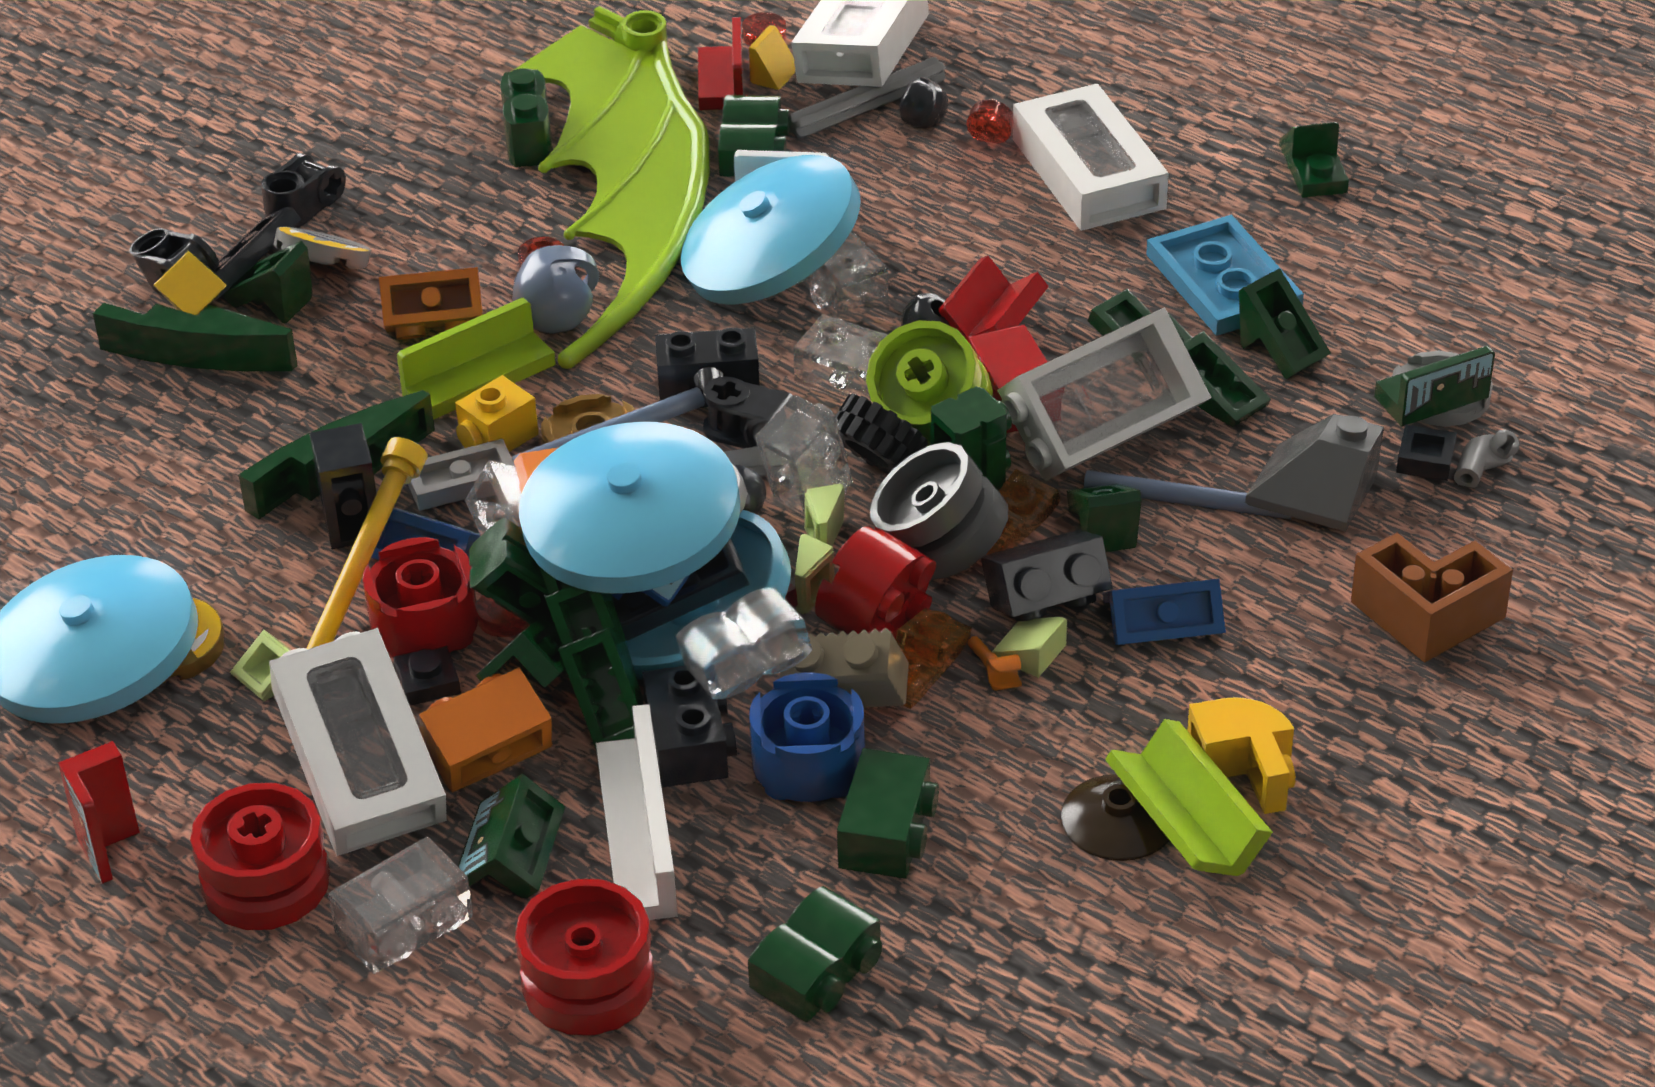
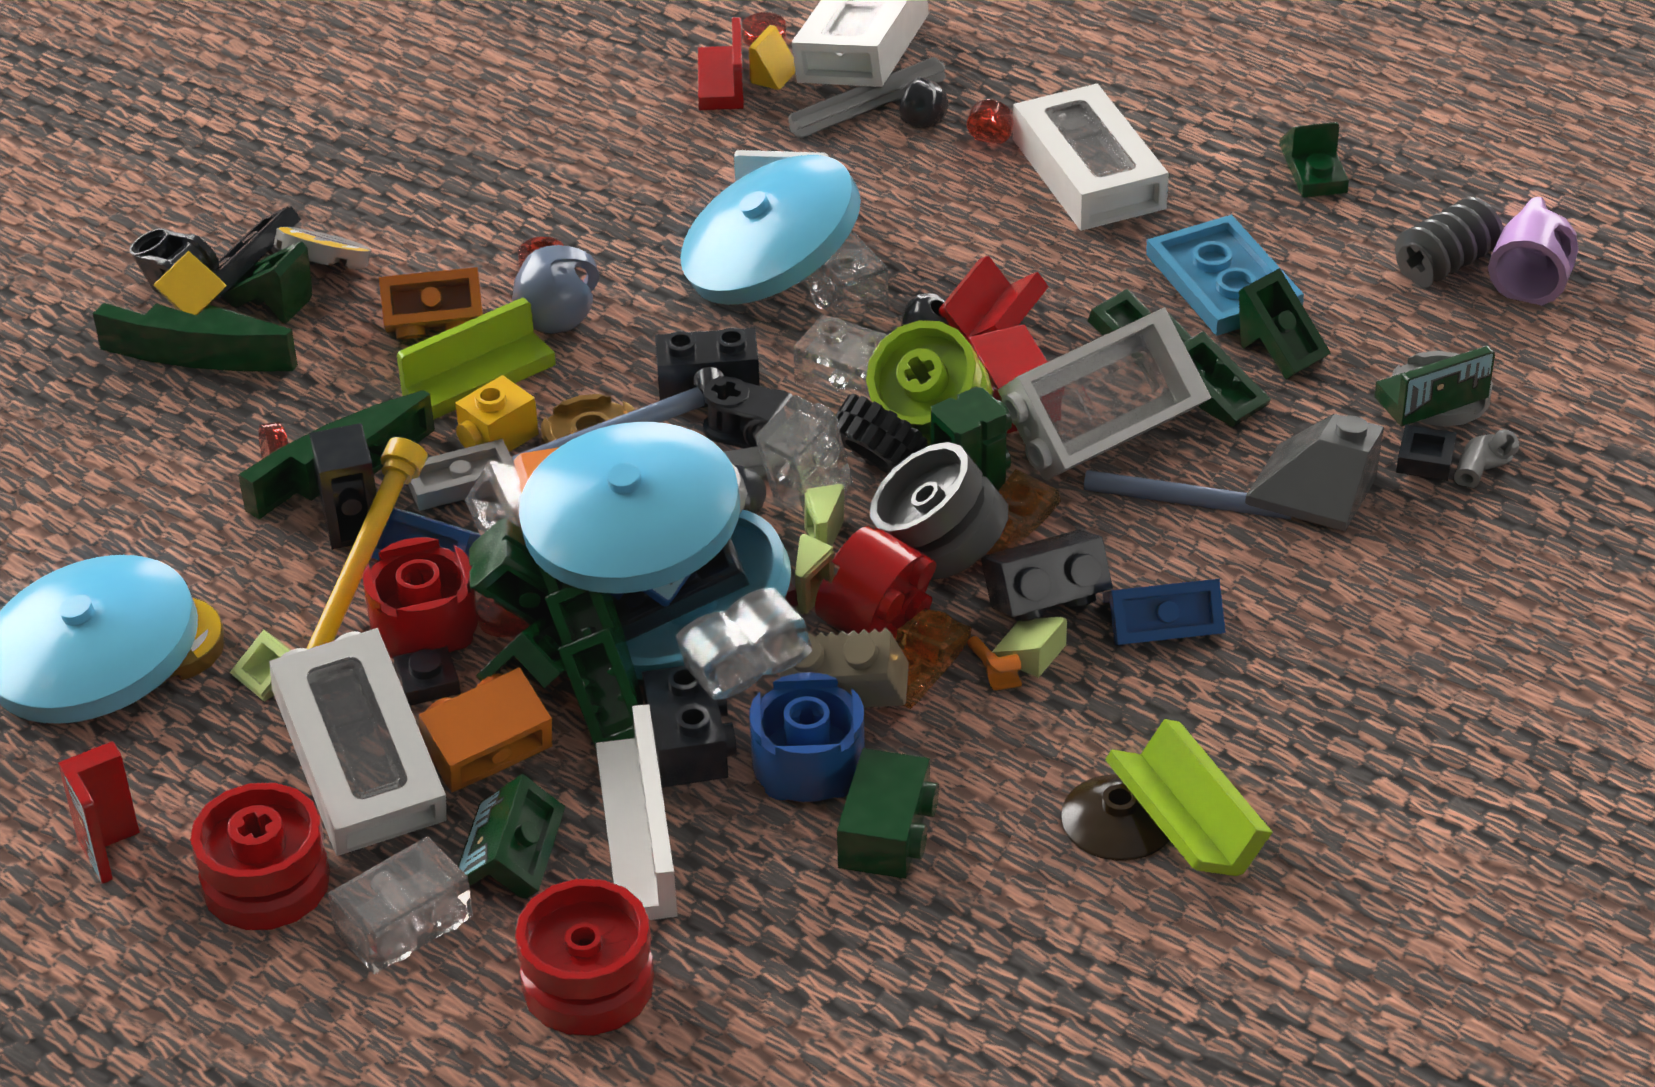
black piece [261,153,346,228] -> none
dark green brick [500,68,552,167] -> none
lime animal [511,6,710,369] -> none
dark green brick [718,95,790,177] -> none
dark green brick [748,886,883,1022] -> none
dark green slope [1066,483,1142,552] -> none
yellow brick [1187,698,1296,814] -> none
dark orange brick [1351,532,1513,663] -> none
none -> clear red tile [259,422,288,459]
none -> dark grey piece [1395,197,1503,288]
none -> lavender piece [1488,197,1578,305]

